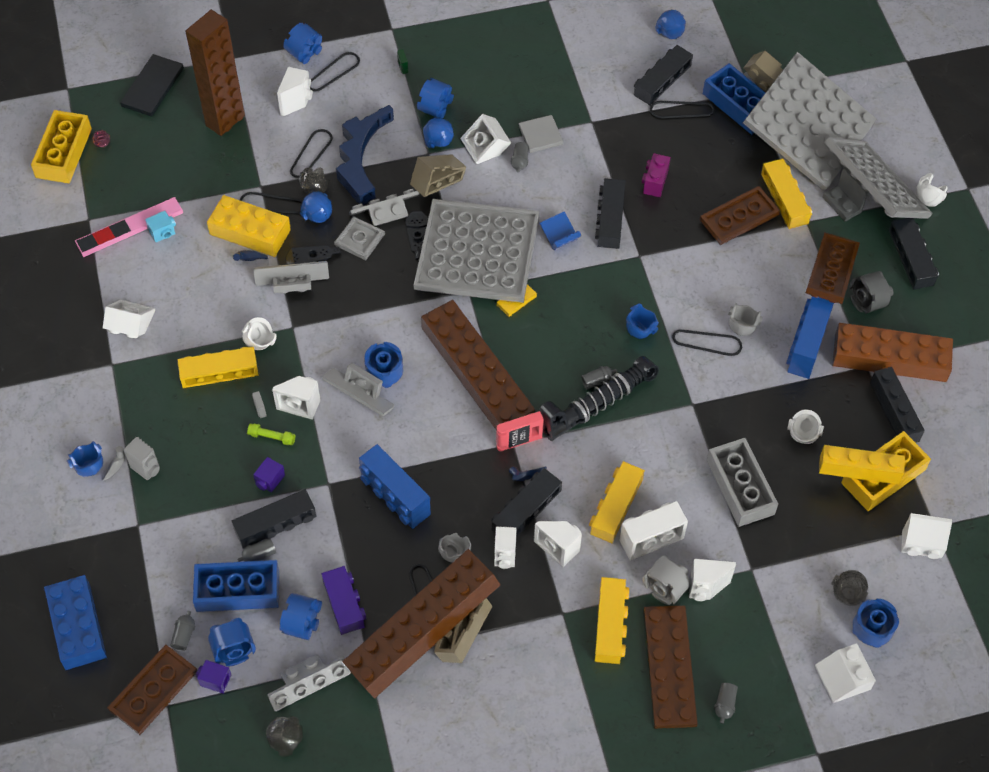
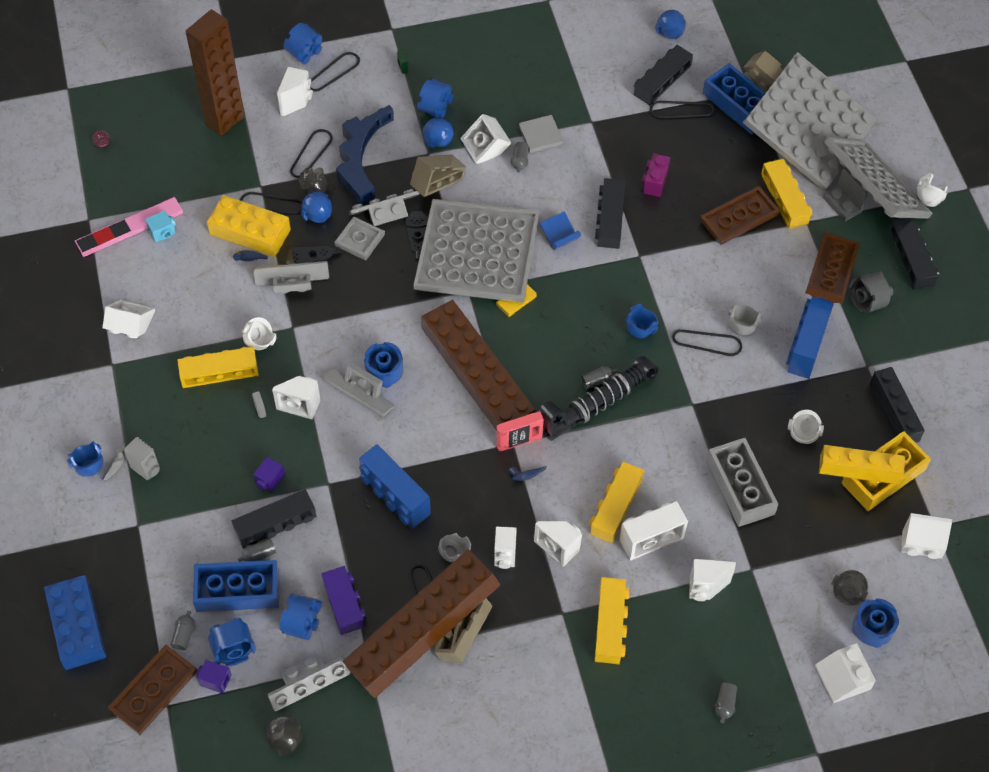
yellow brick [31,110,92,184] -> none
black tile [120,54,184,117] -> none
lime bar [247,423,296,445] -> none
black brick [491,468,562,538] -> none
light grey brick [642,556,690,605] -> none
reddish brown plate [644,606,698,729] -> none
dark orange brick [832,323,953,382] -> none

